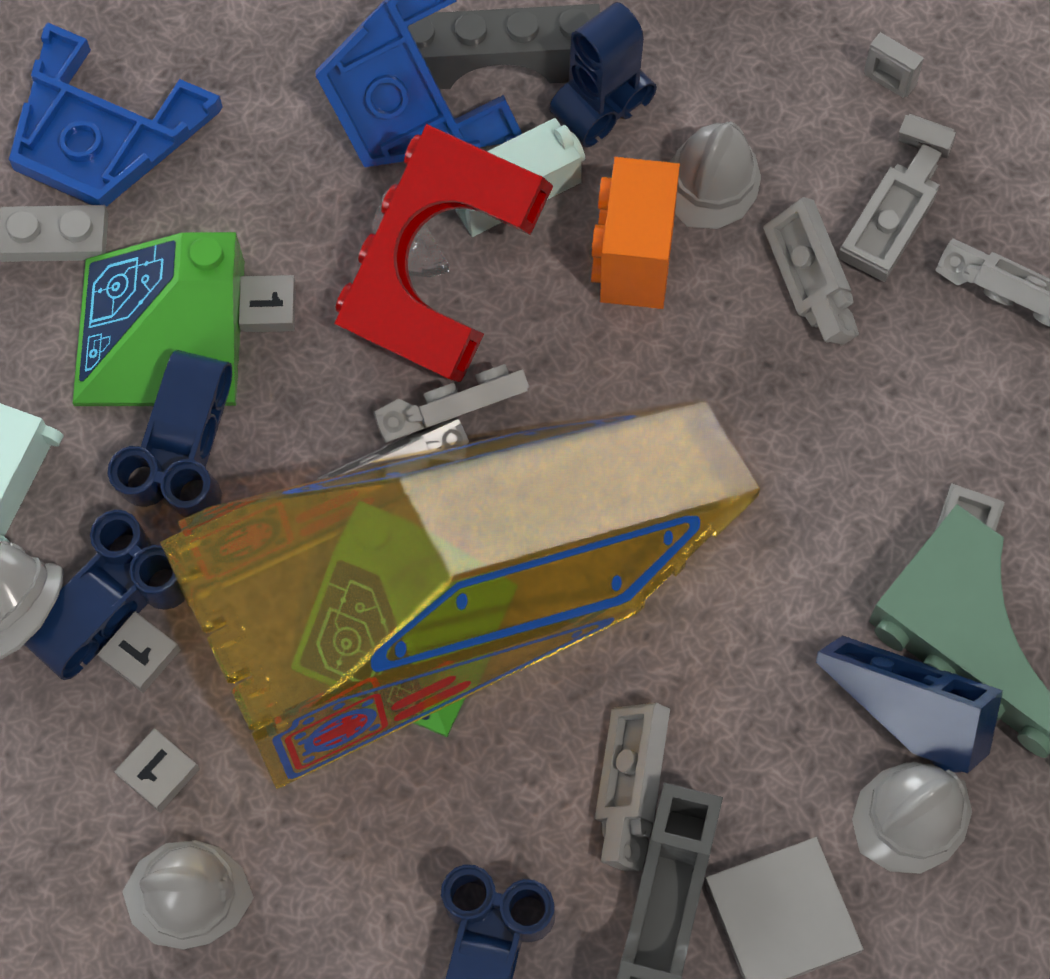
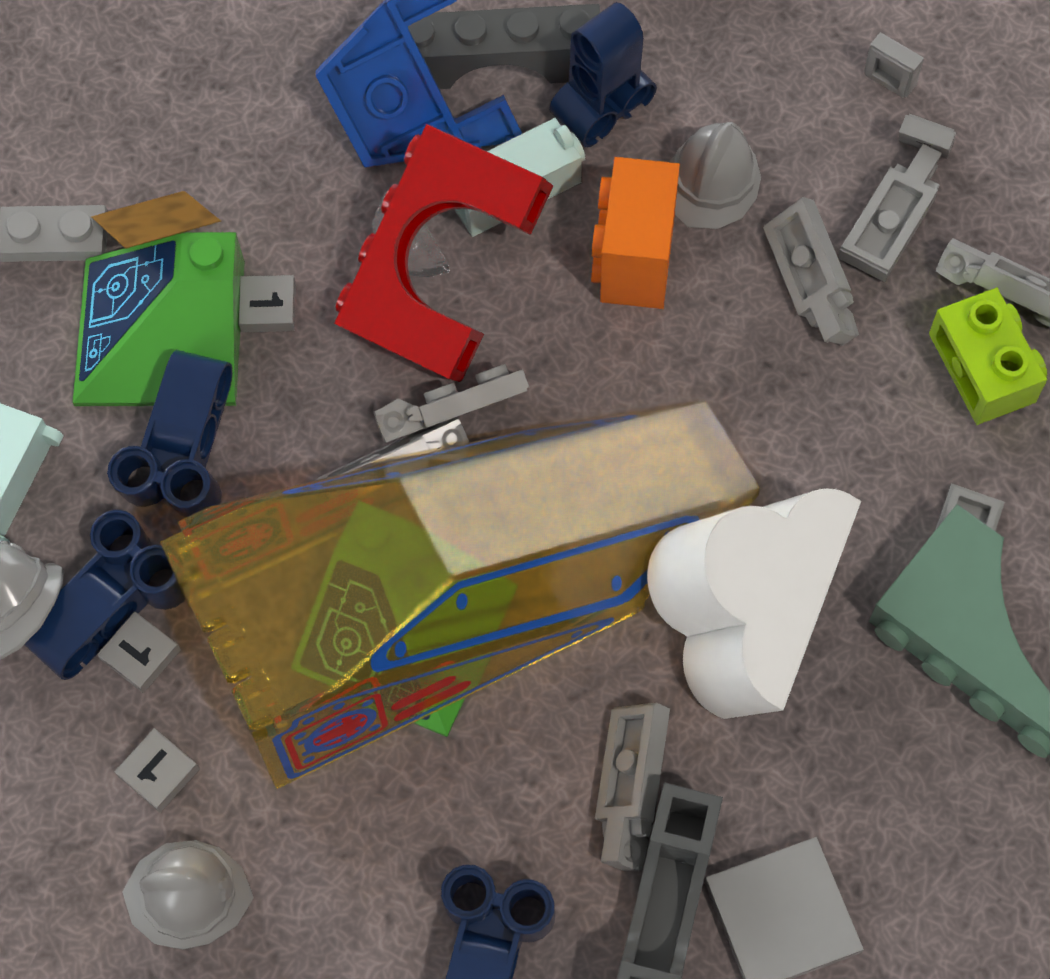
blue wing [9,22,223,207] -> none
slope [816,635,1003,774] -> none
light grey piece [852,762,972,874] -> none
none -> pearl gold sticker [91,191,221,249]
none -> white brick [647,488,861,719]
none -> lime brick [929,287,1047,425]

